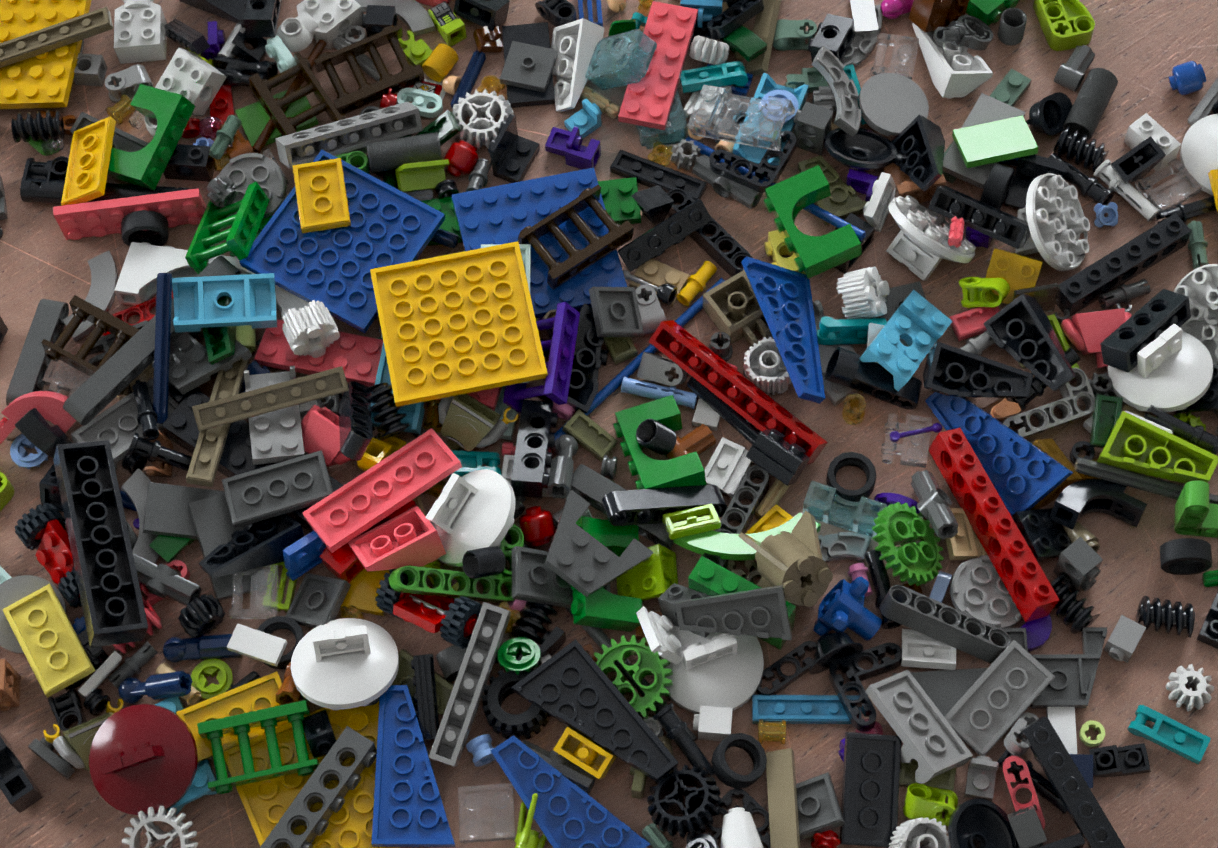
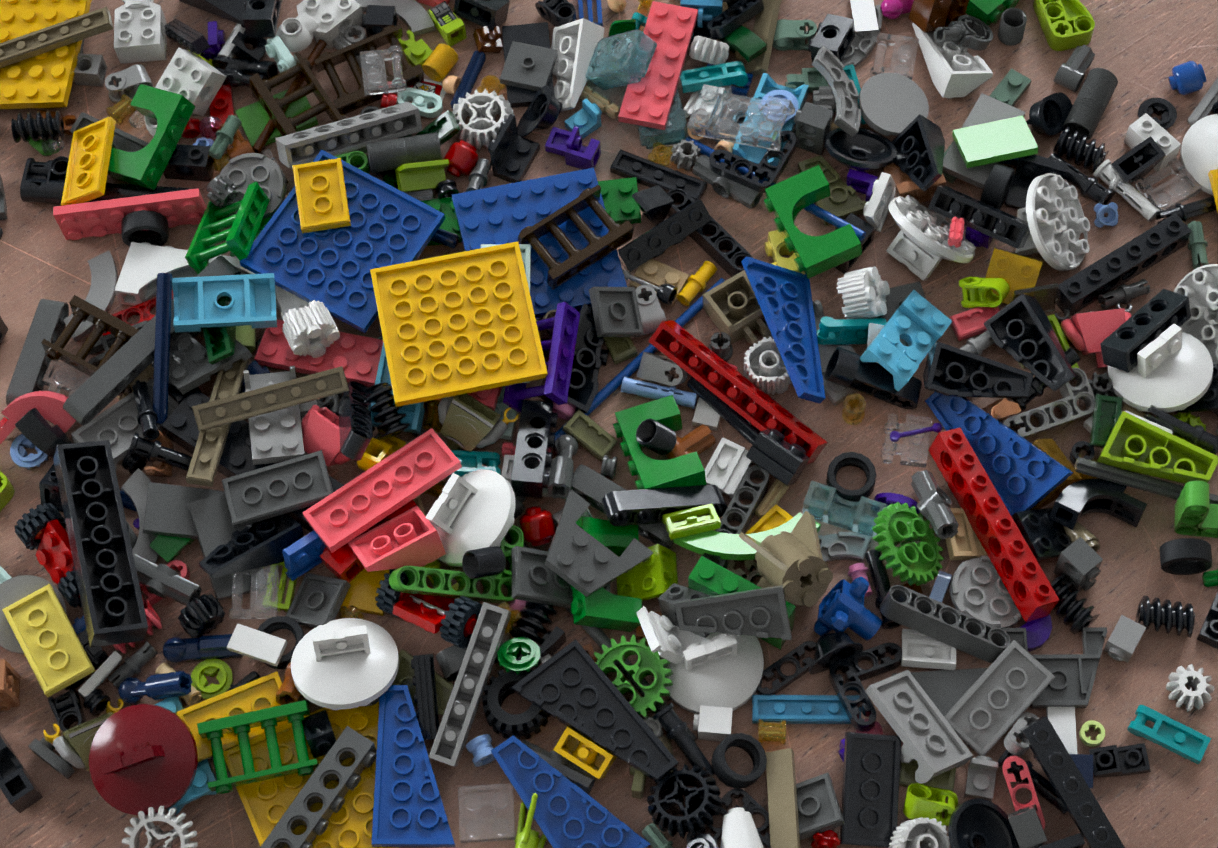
none -> clear plate [360,45,407,95]
none -> black piece [517,86,563,137]
none -> black gear [1137,98,1177,131]

